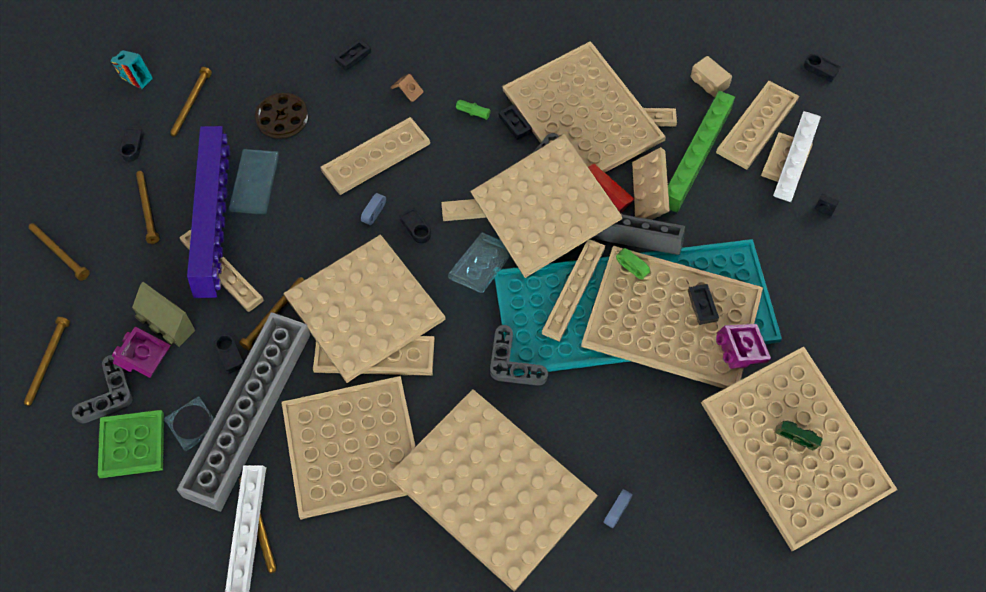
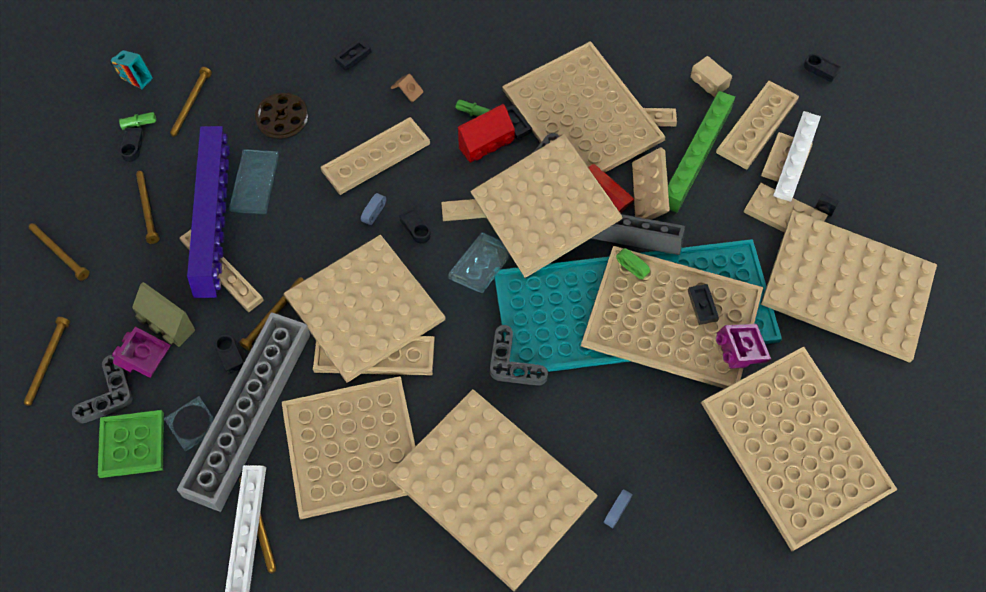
tan plate [542,239,605,341] -> none
dark green plate [774,420,823,451] -> none
none -> bright green axle [119,112,156,130]
none -> red slope [458,104,515,163]
none -> tan plate [744,183,827,232]
none -> tan plate [761,210,937,363]

